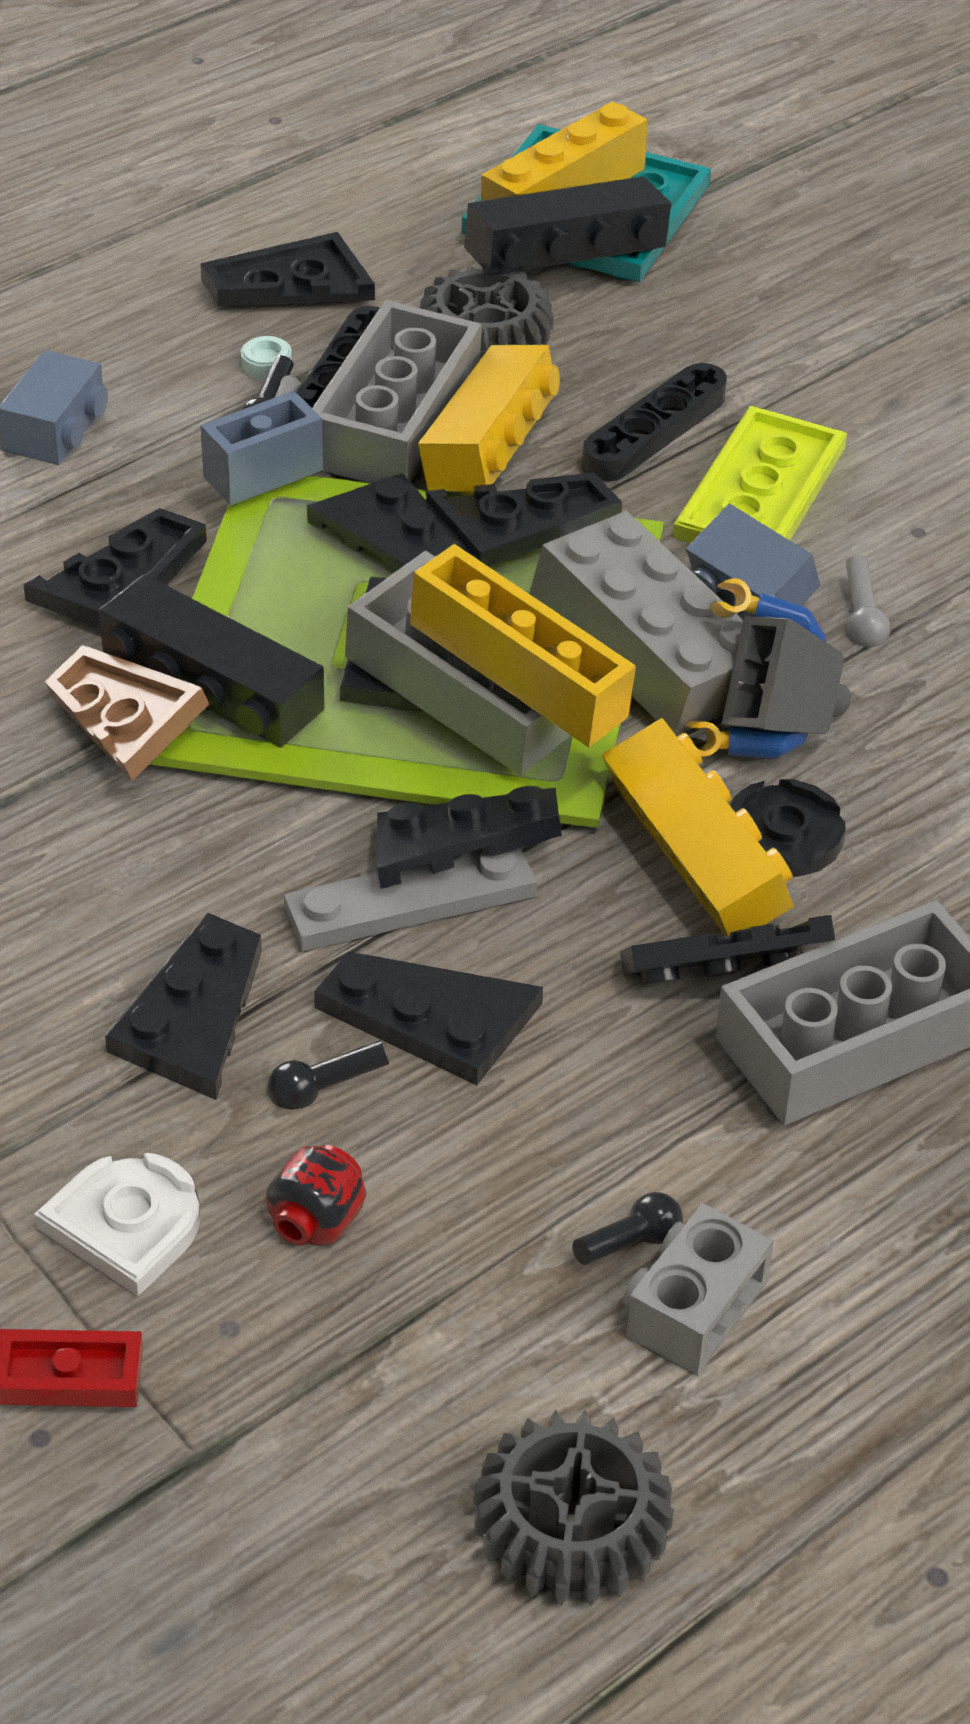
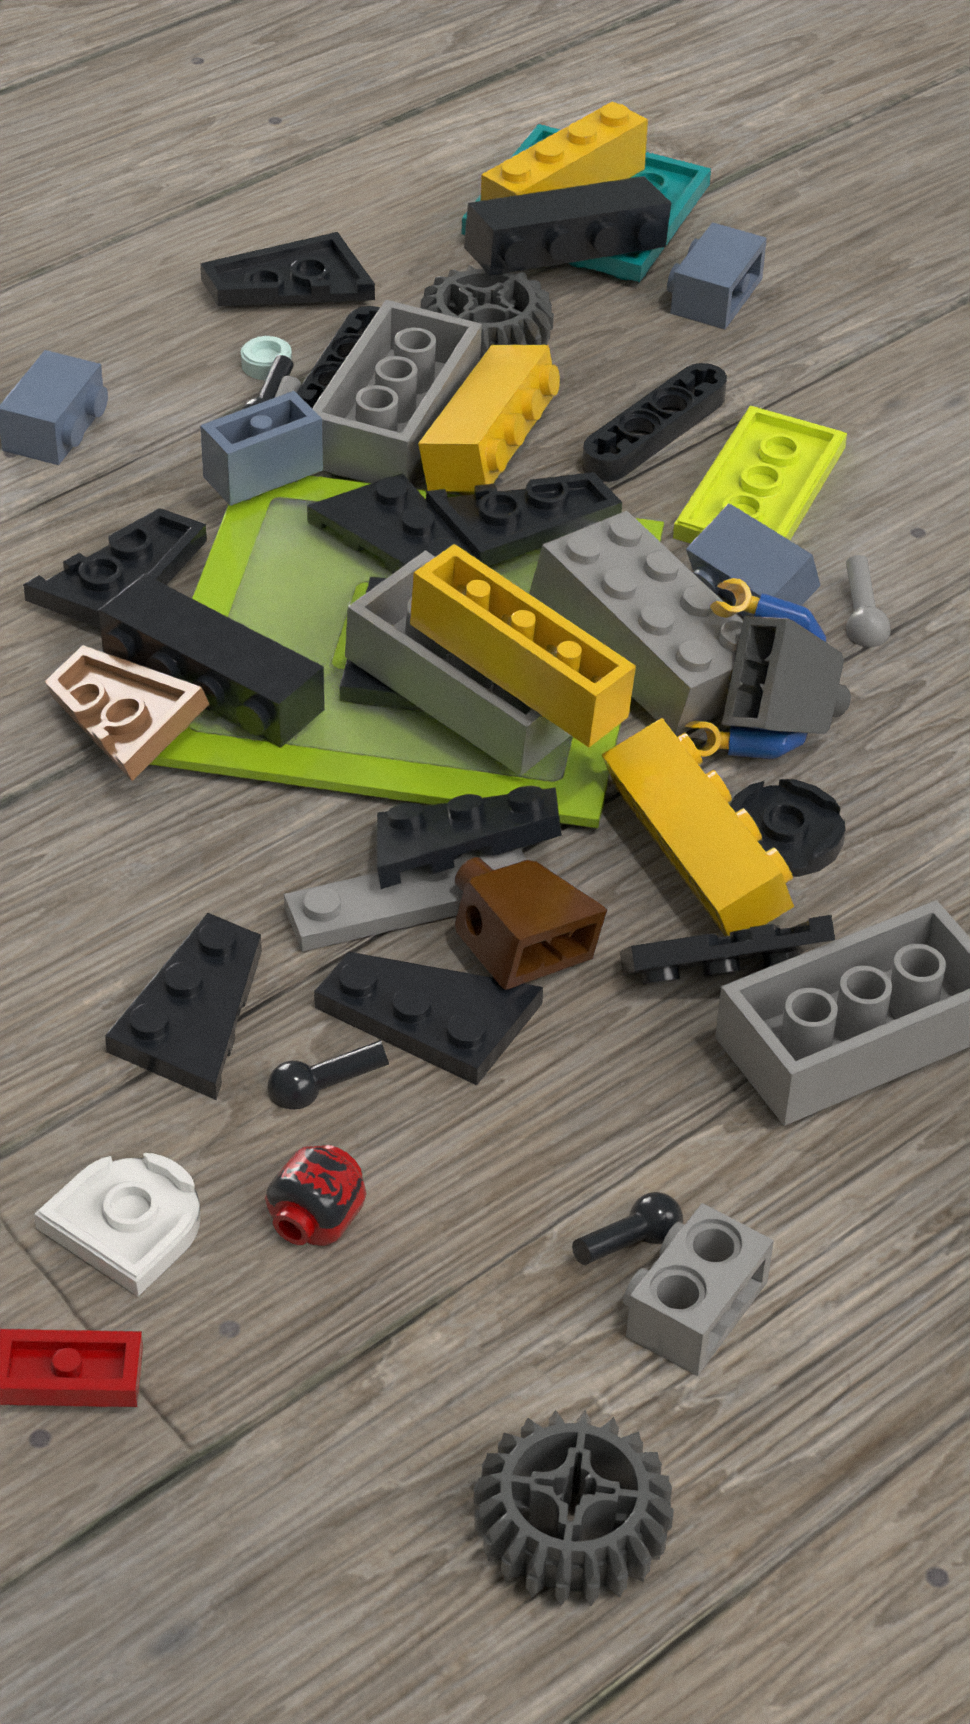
none -> reddish brown torso [455,857,607,990]
none -> sand blue brick [667,222,767,329]

